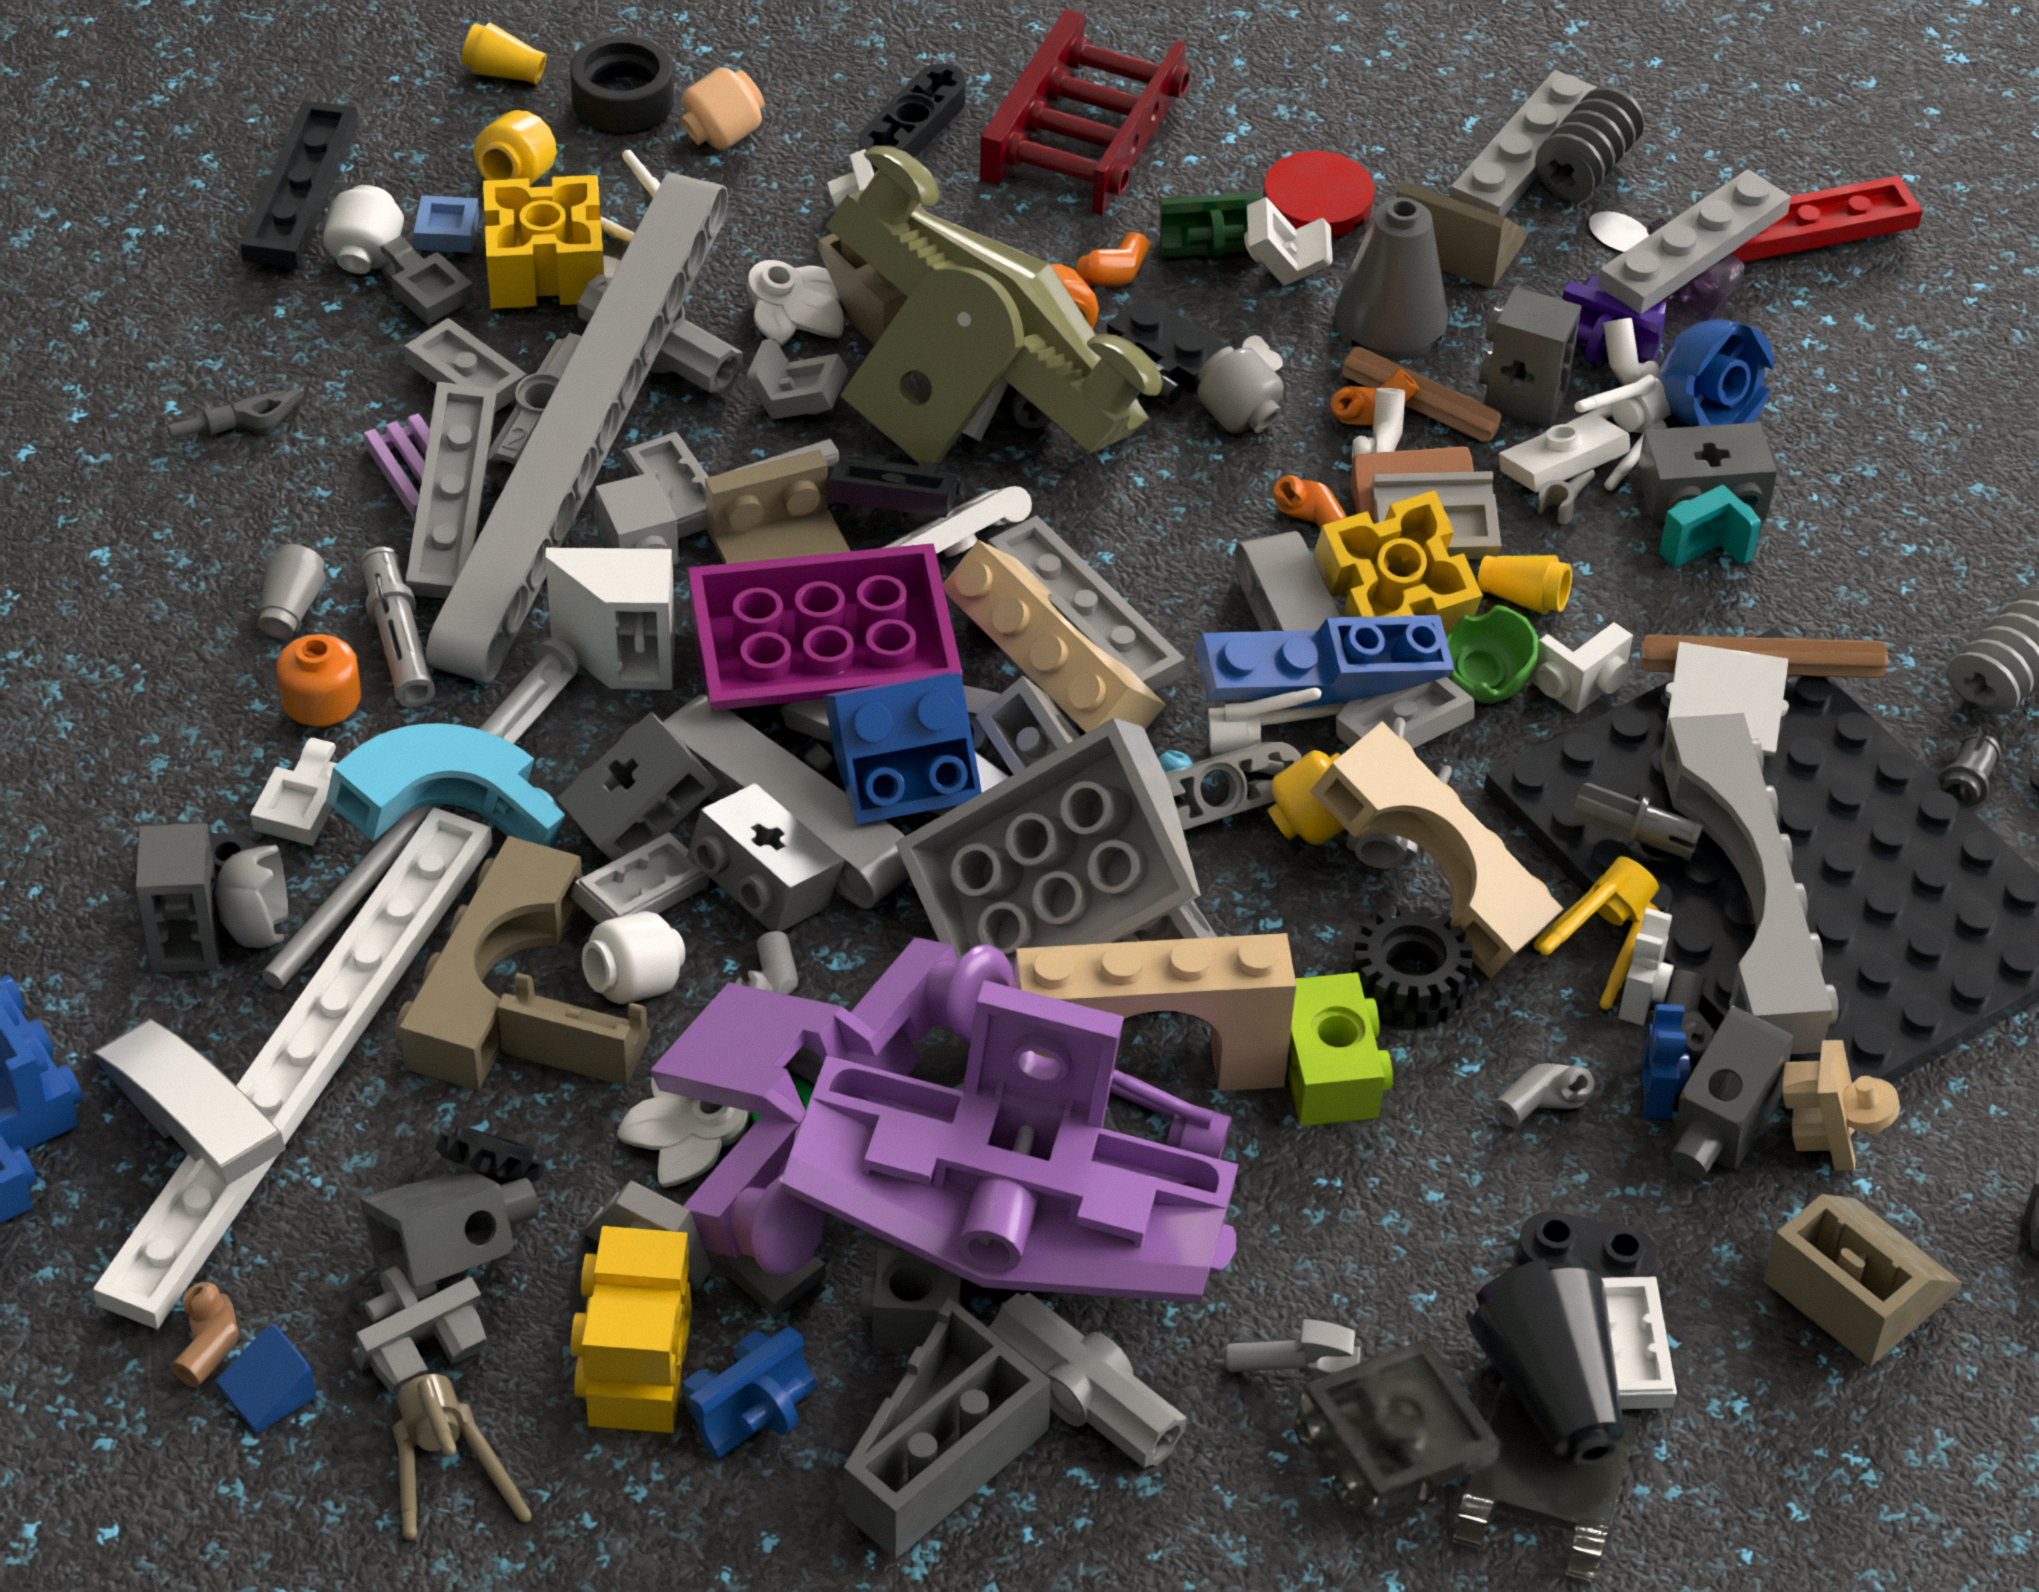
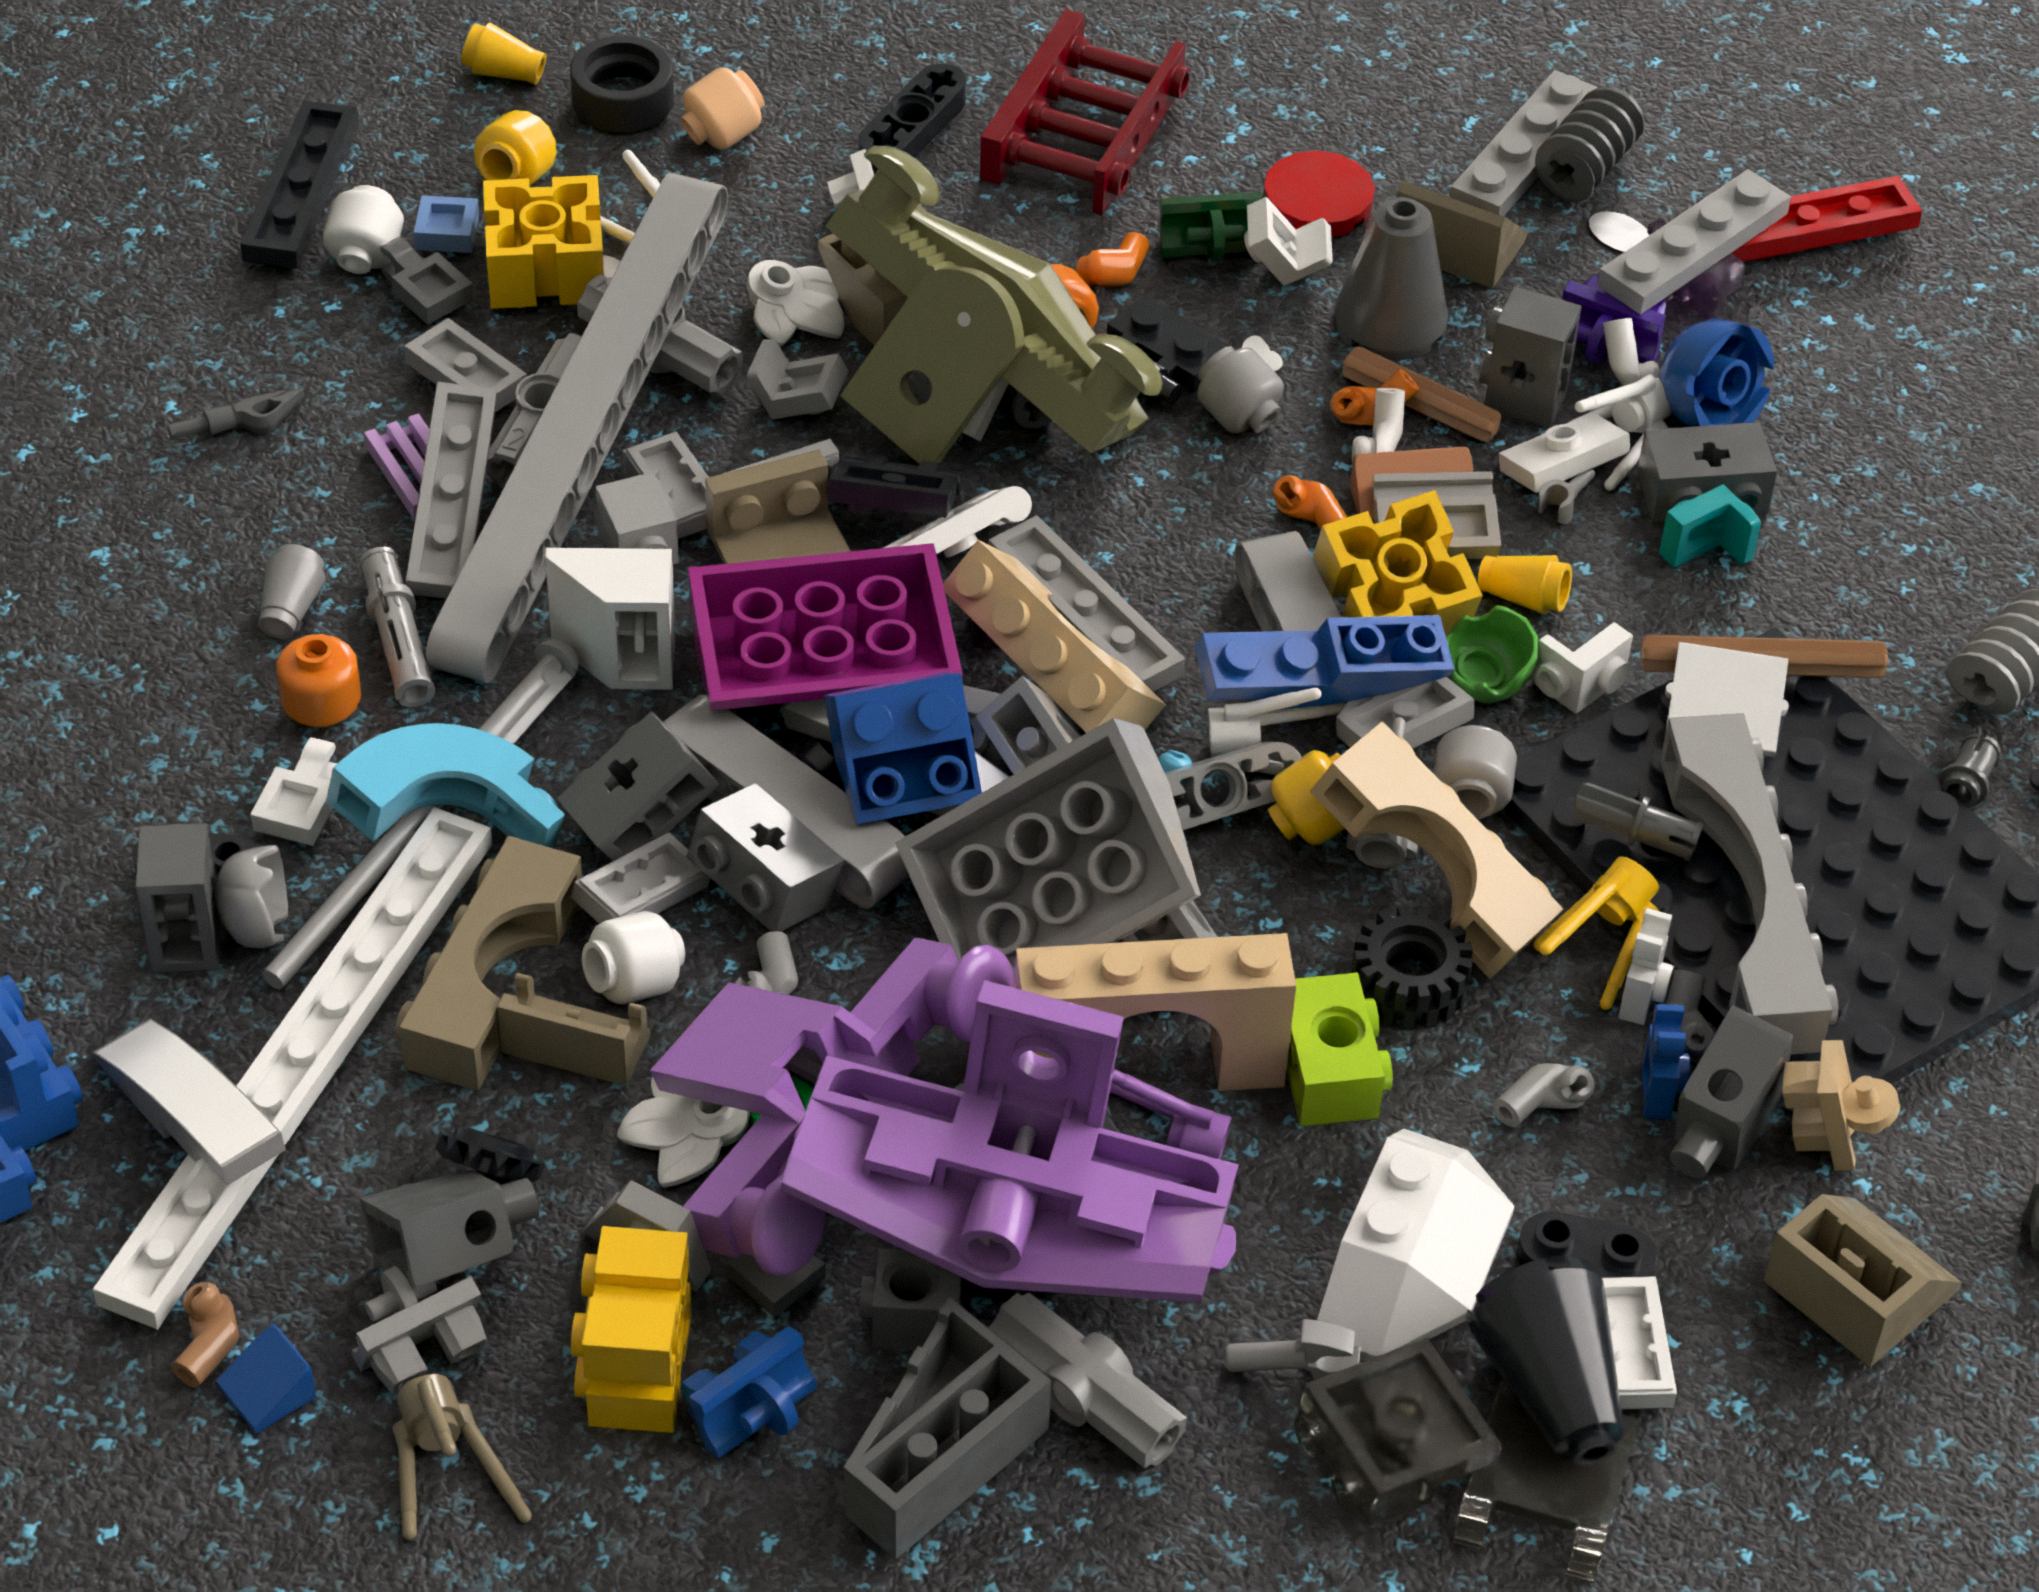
none -> white wedge [1317,1128,1514,1365]
none -> light grey head [1433,725,1517,819]

